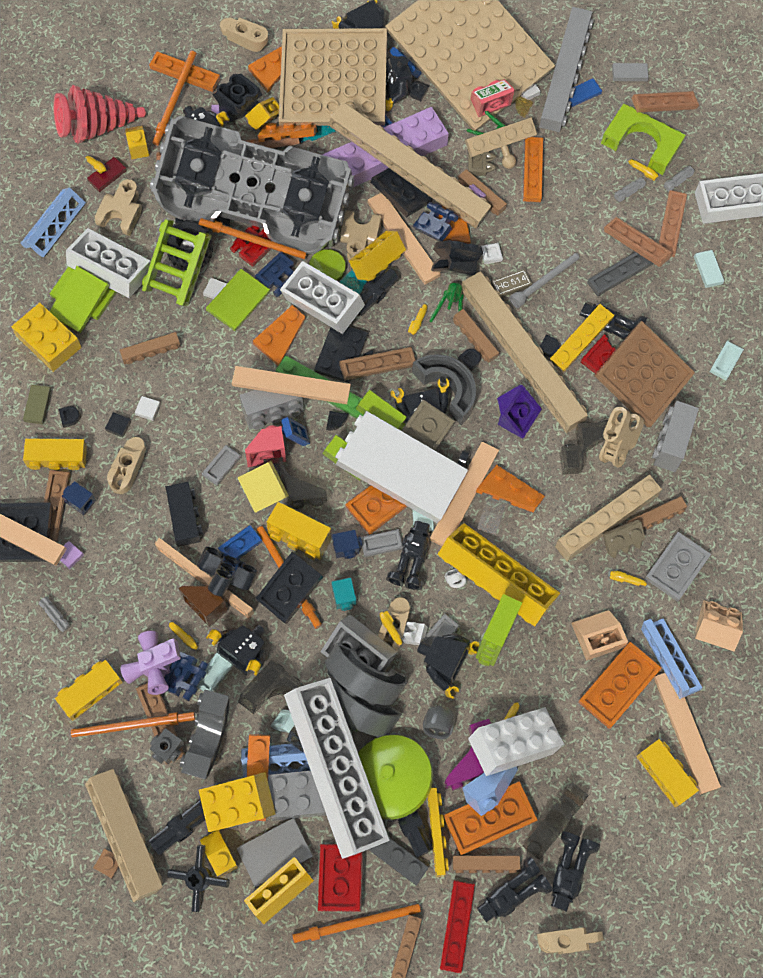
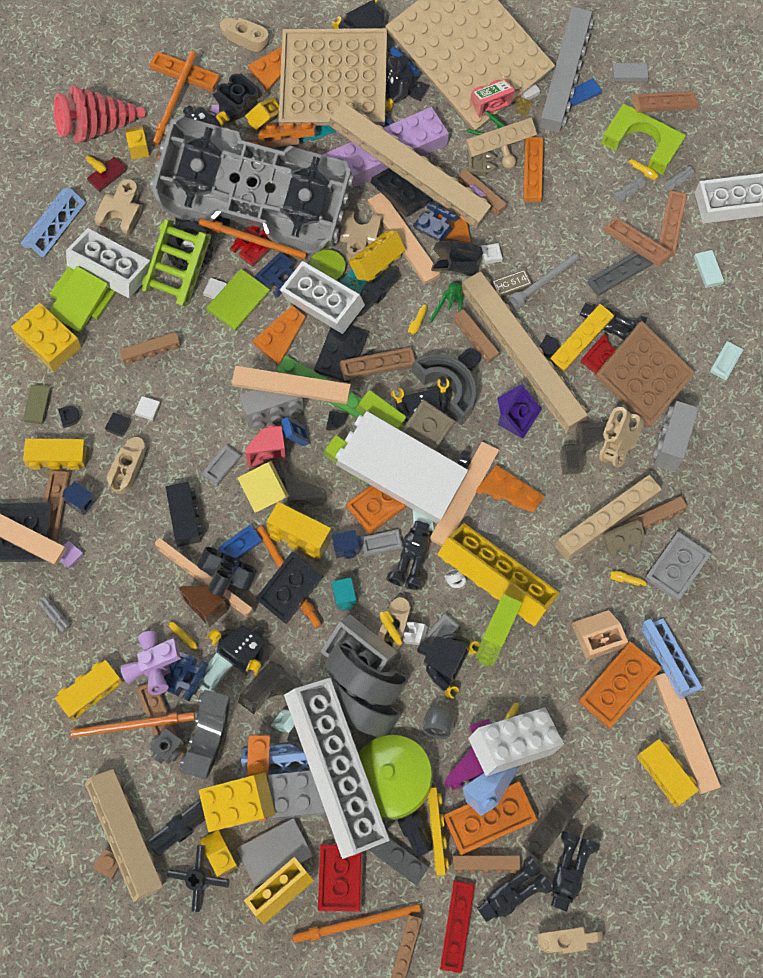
light nougat slope [695,600,743,651] -> none

